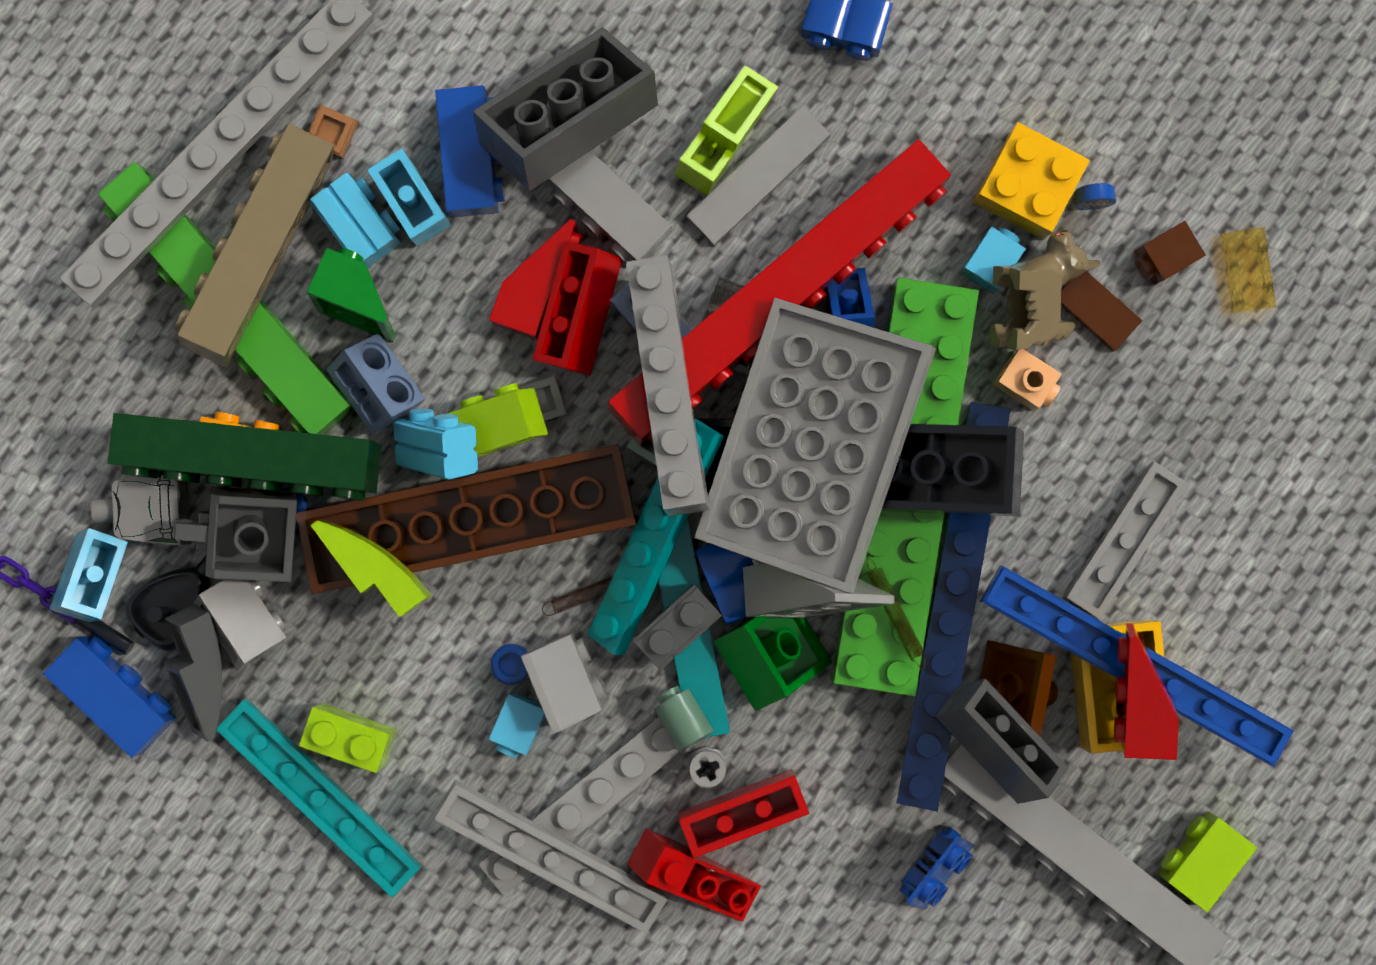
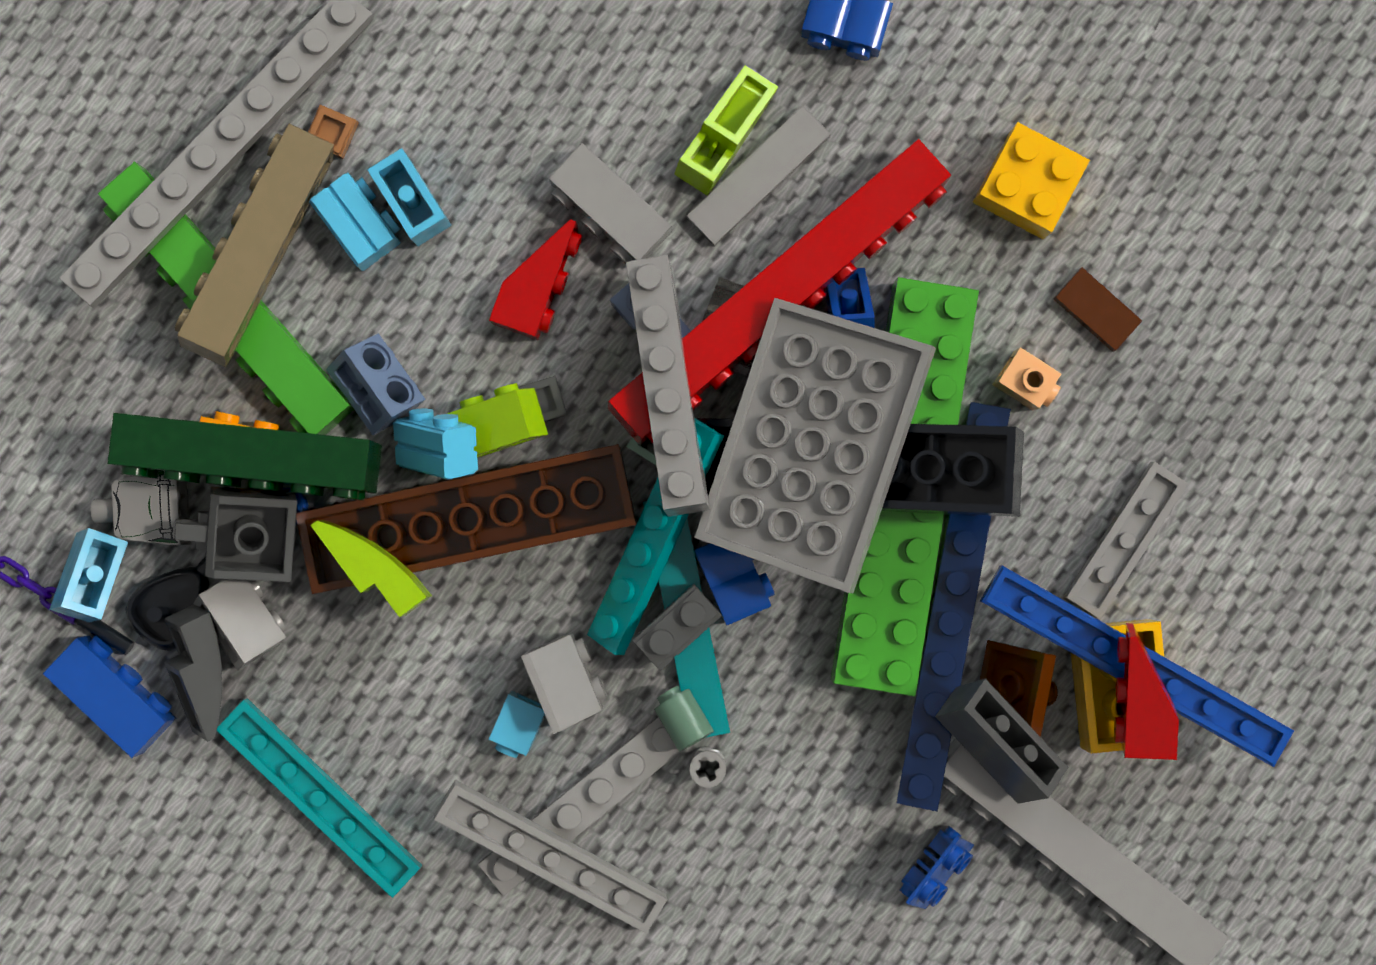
lime brick [299,703,398,773] -> none
green slope [307,248,396,343] -> none
blue brick [435,85,505,218] -> none
dark grey brick [473,27,658,191] -> none
blue tile [491,644,528,685] -> none
red brick [532,241,622,376] -> none
reddish brown piece [542,576,613,616] -> none
red slope [627,828,761,922] -> none
red brick [679,769,810,859] -> none
green slope [714,617,833,711] -> none
light grey slope [743,561,894,618] -> none
piece [867,558,926,669] -> none
medium azure brick [960,226,1026,294] -> none
dark tan animal [990,230,1100,350] -> none
blue tile [1074,183,1116,210] -> none
reddish brown brick [1134,221,1206,285] -> none
lime brick [1159,811,1257,913] -> none
clear yellow tile [1221,227,1276,314] -> none

